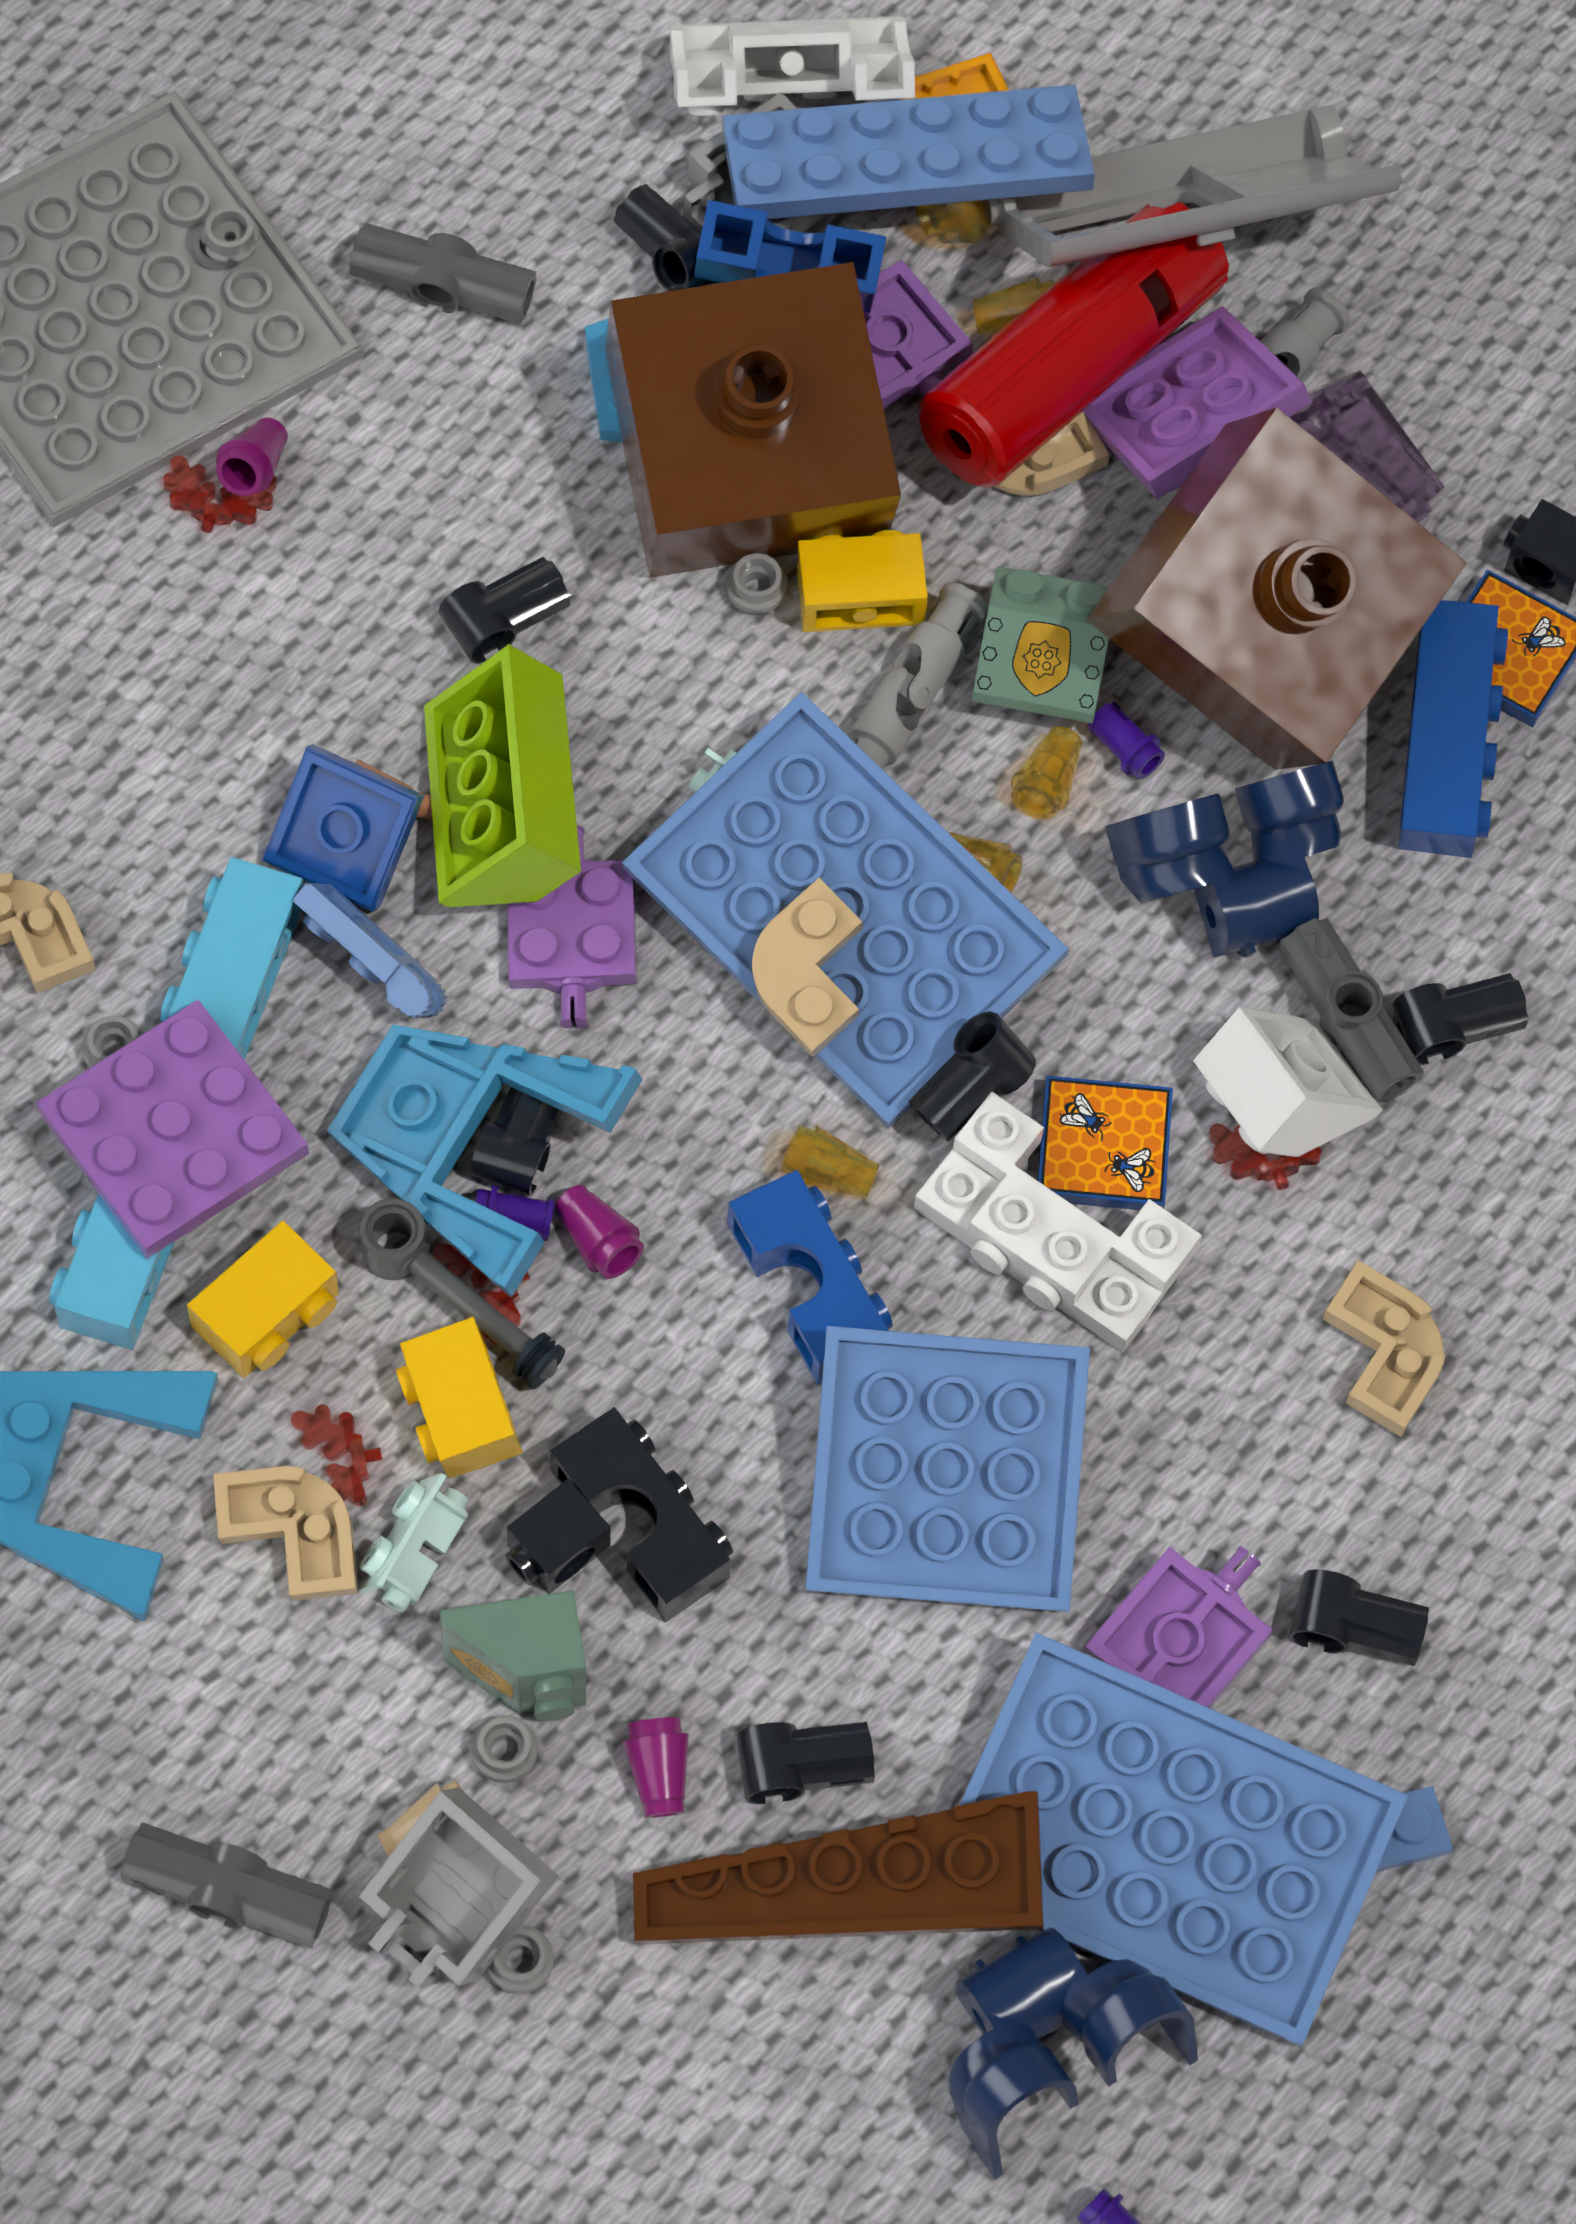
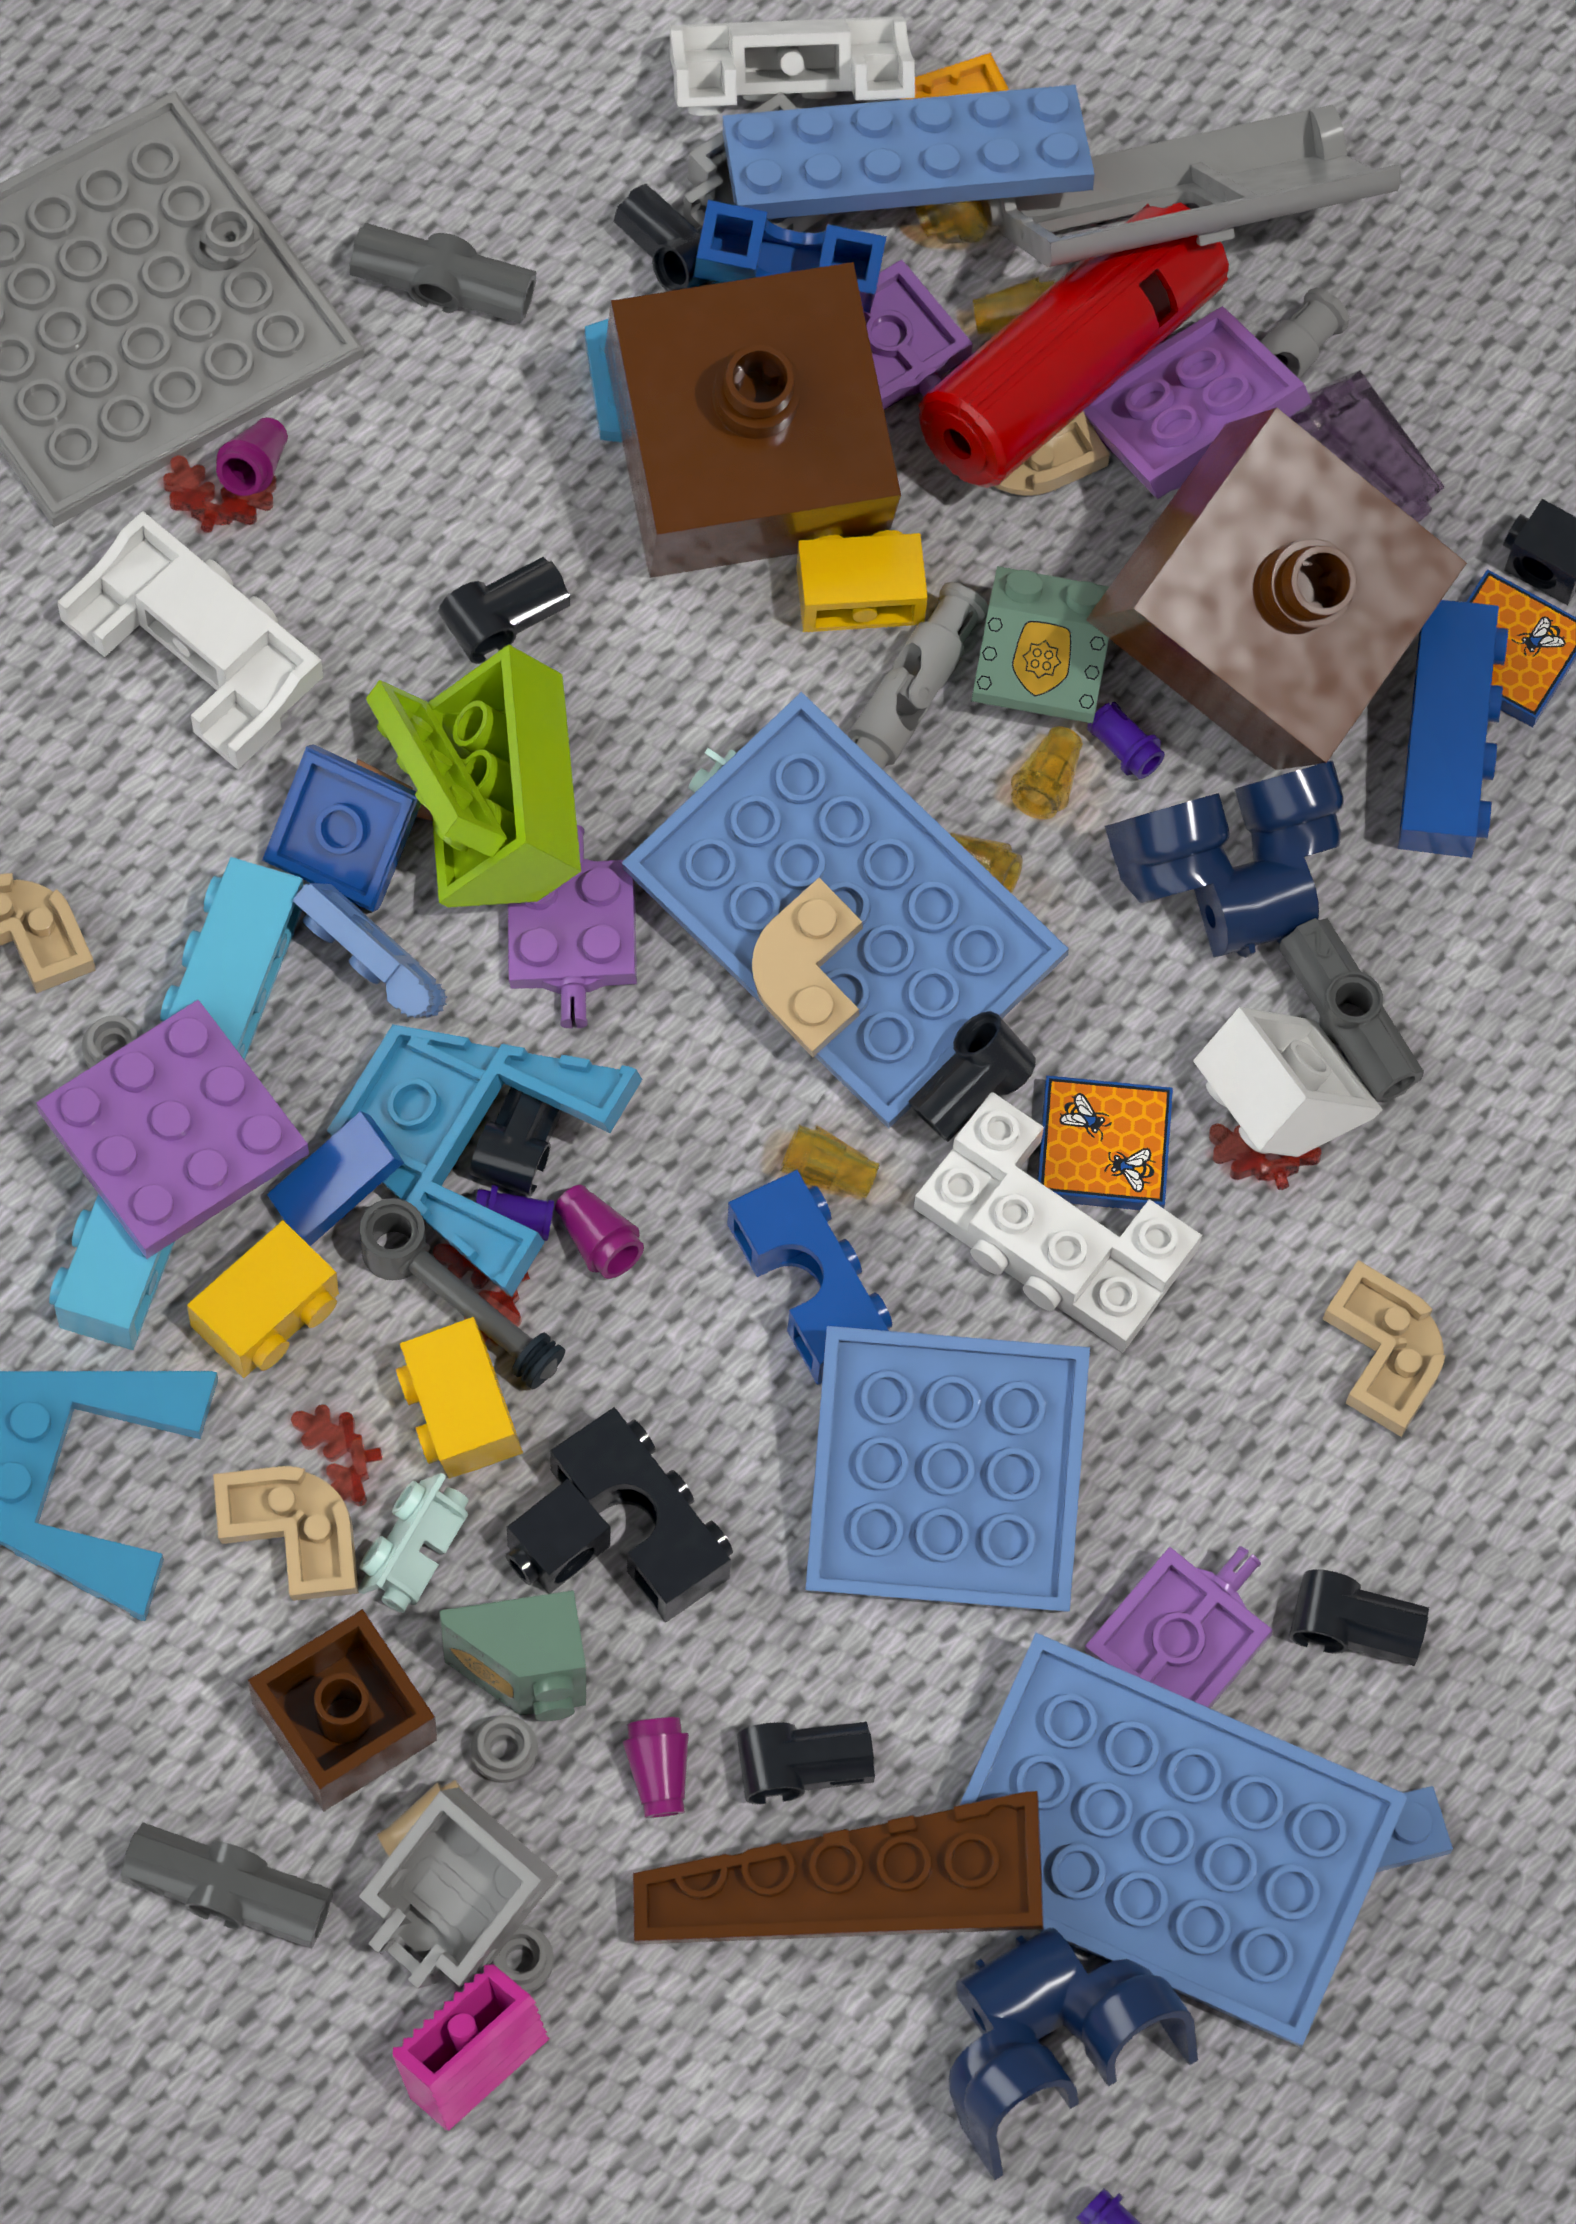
light grey plate [726,553,788,614] -> none
black piece [1392,973,1529,1065] -> none
none -> white bracket [57,511,323,769]
none -> reddish brown brick [248,1609,437,1812]
none -> blue tile [267,1111,404,1246]
none -> lime plate [366,680,507,858]
none -> dark pink brick [392,1964,549,2131]

